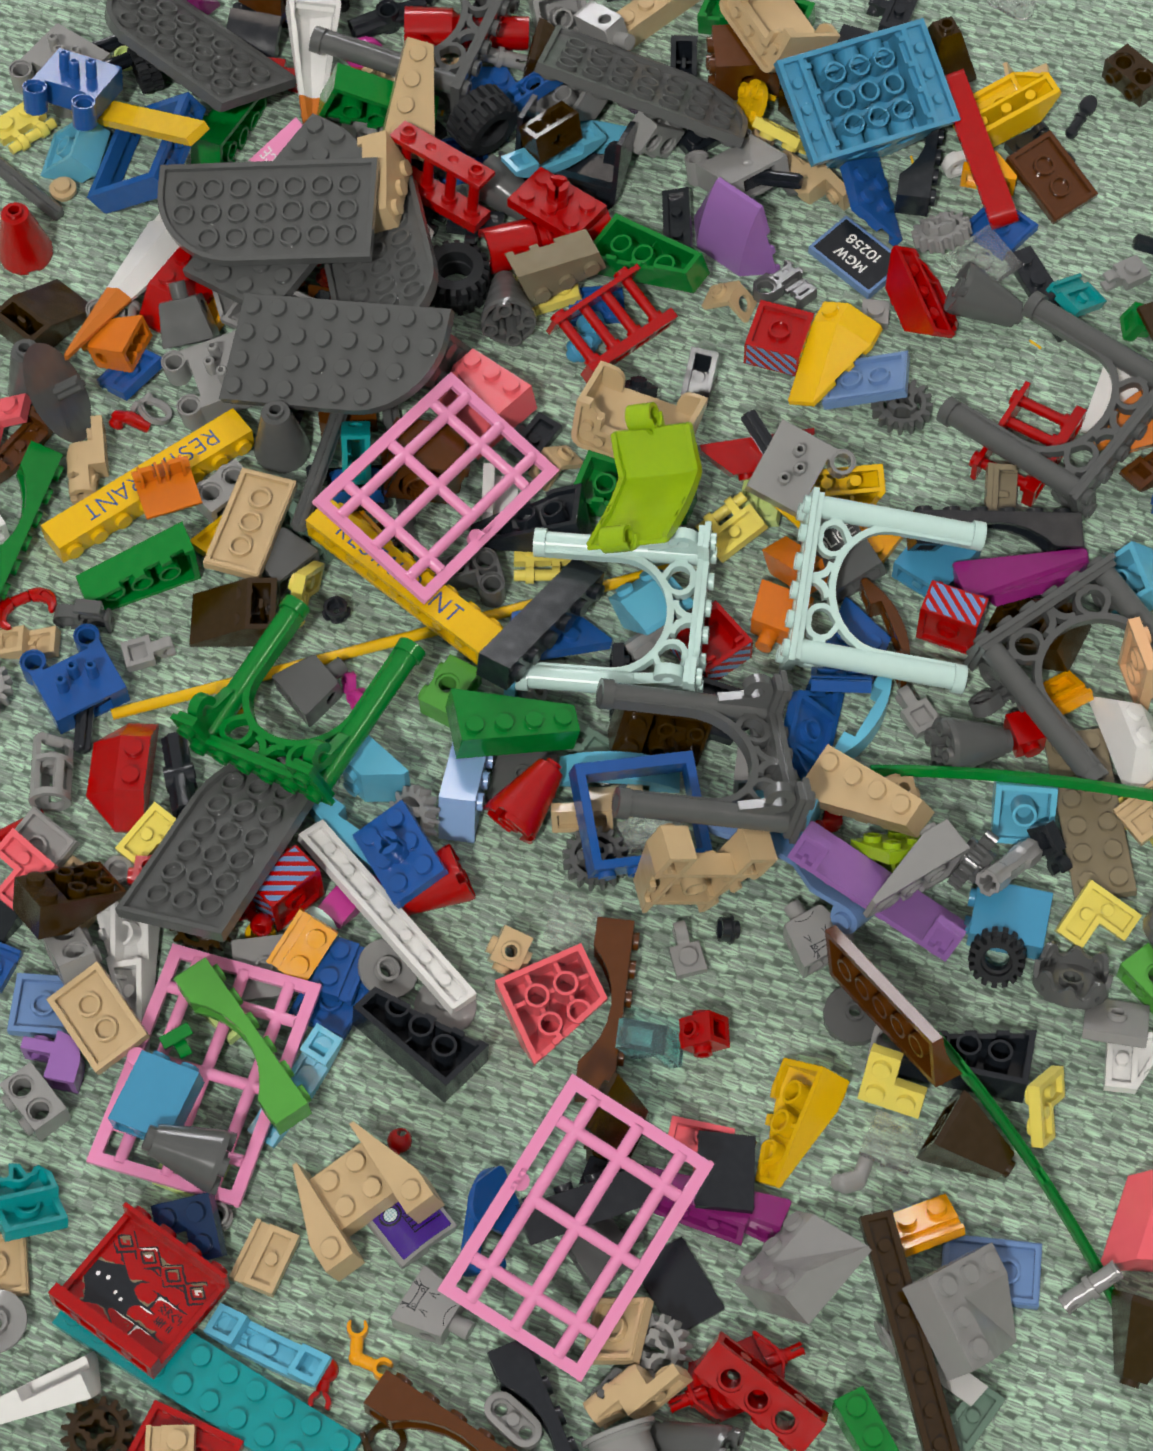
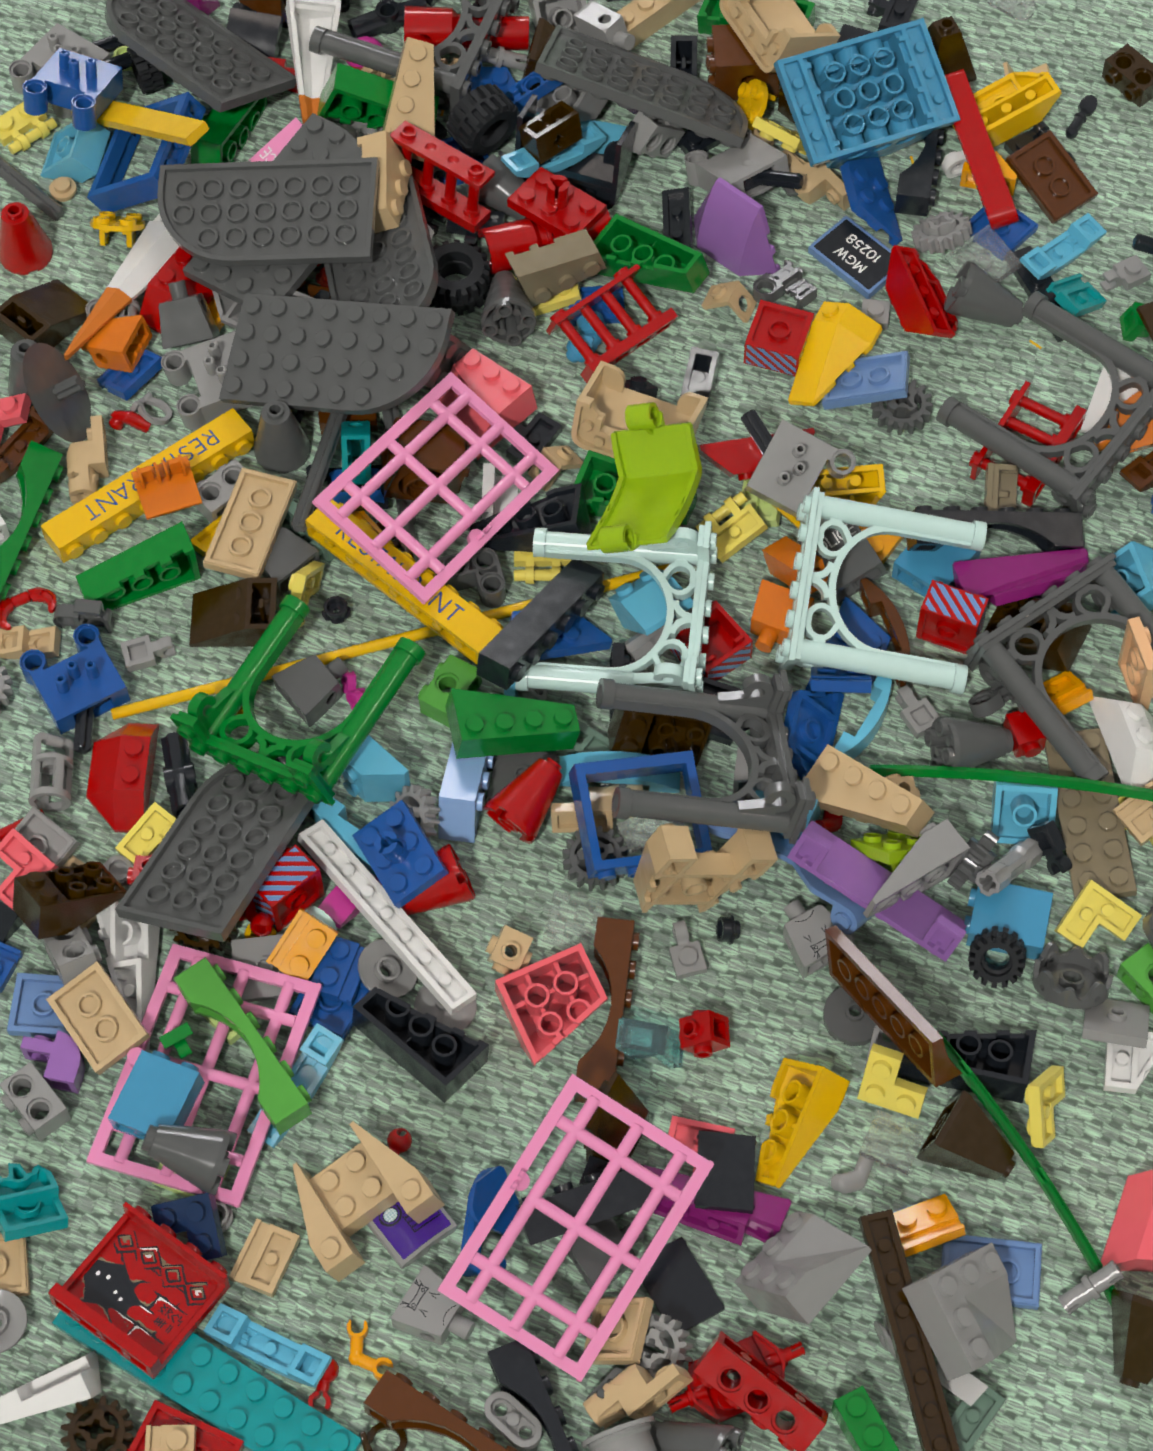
none -> yellow plate [90,211,145,248]
none -> medium azure slope [1019,213,1107,280]

